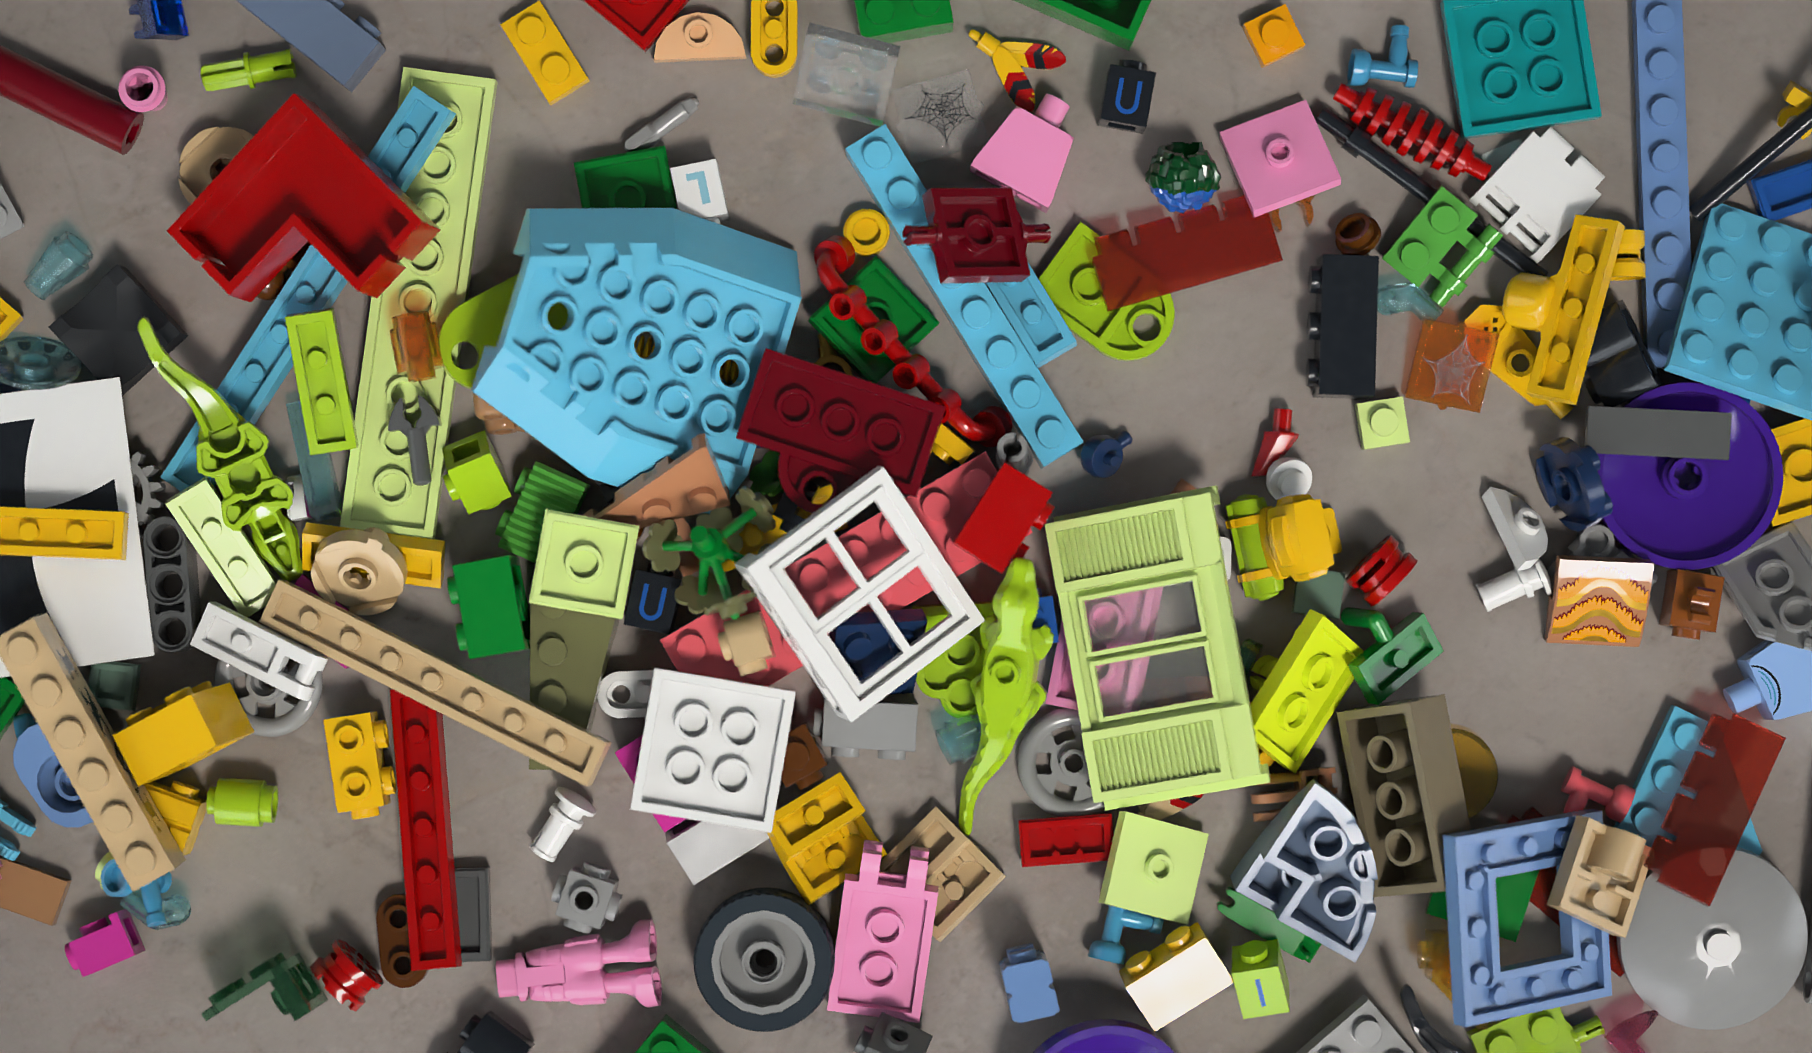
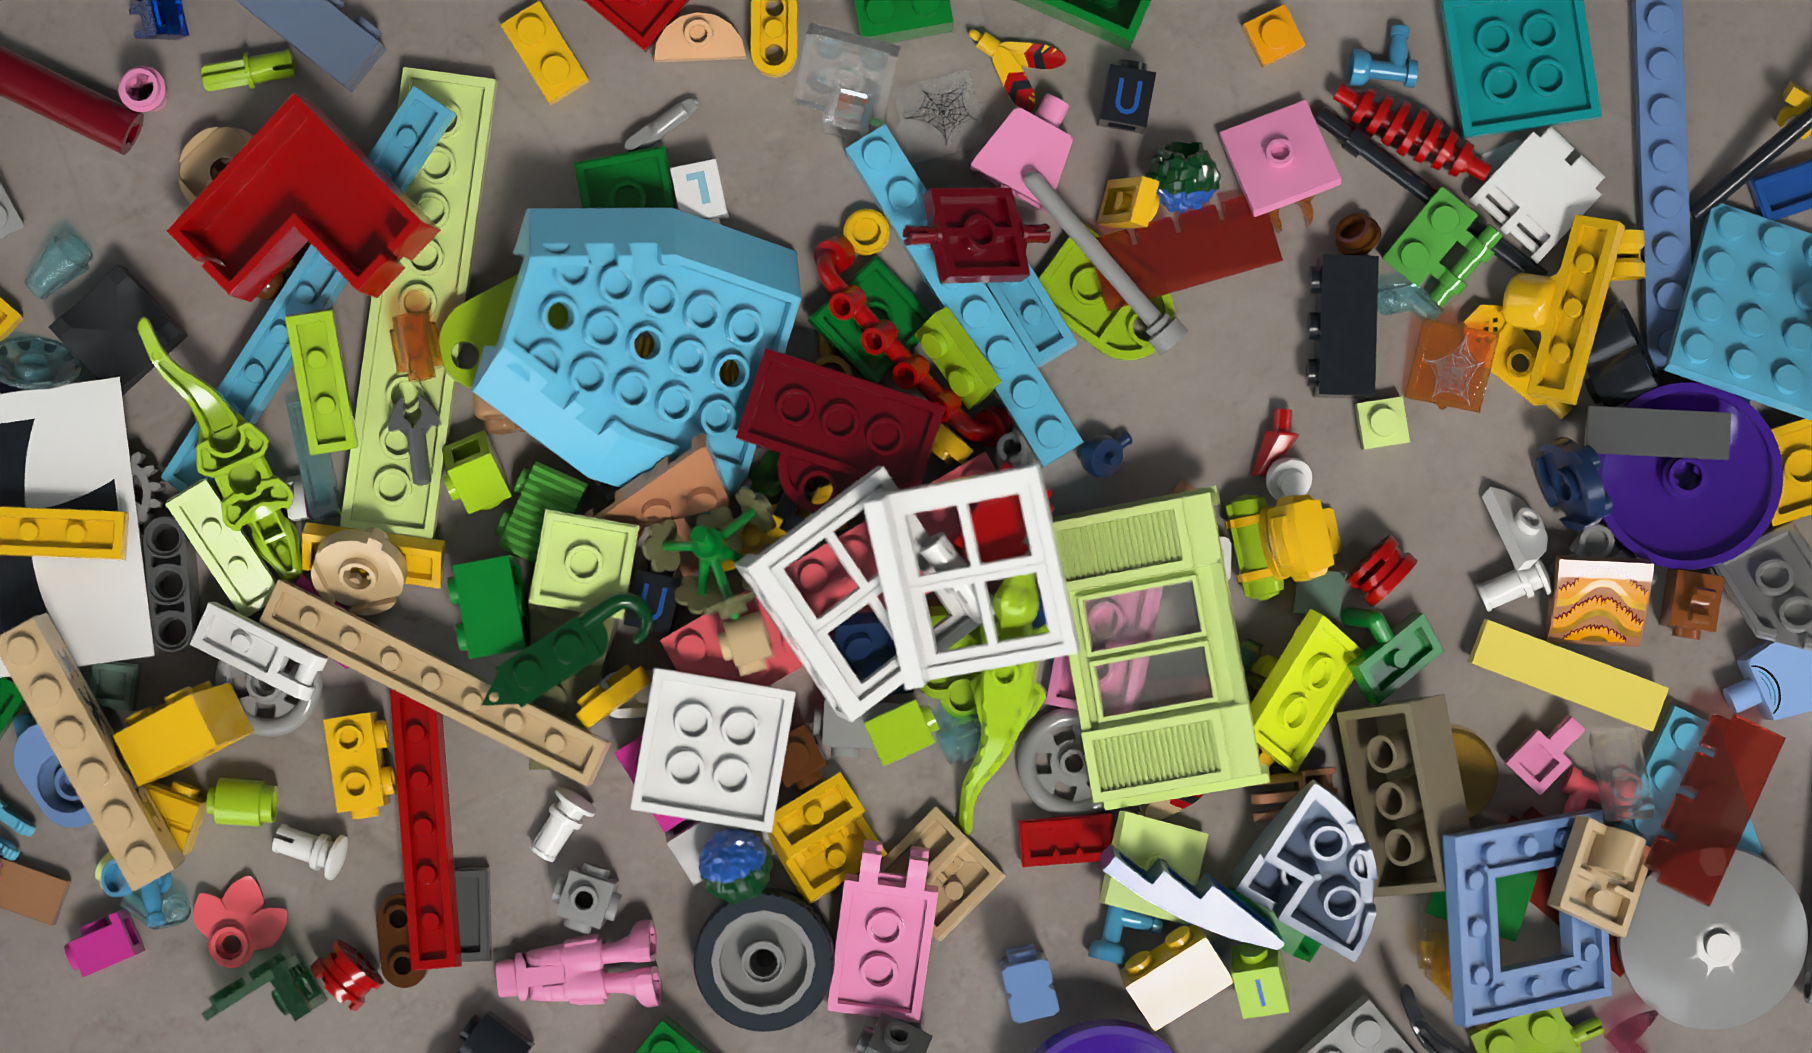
none -> coral plate [193,875,288,968]
none -> white pin [272,823,348,880]
none -> dark green plate [482,592,653,708]
none -> yellow plate [576,664,652,730]
none -> blue piece [698,828,773,905]
none -> clear slope [823,87,875,141]
none -> white window [863,463,1080,690]
none -> lime brick [864,698,940,766]
none -> lime plate [915,306,1002,410]
none -> white pin [919,532,995,624]
none -> light grey piece [1024,171,1188,355]
none -> yellow plate [1096,176,1160,229]
none -> slope [1099,844,1285,950]
none -> light yellow slope [1468,619,1669,732]
none -> bright pink plate [1504,714,1586,796]
none -> clear plate [1589,727,1655,822]

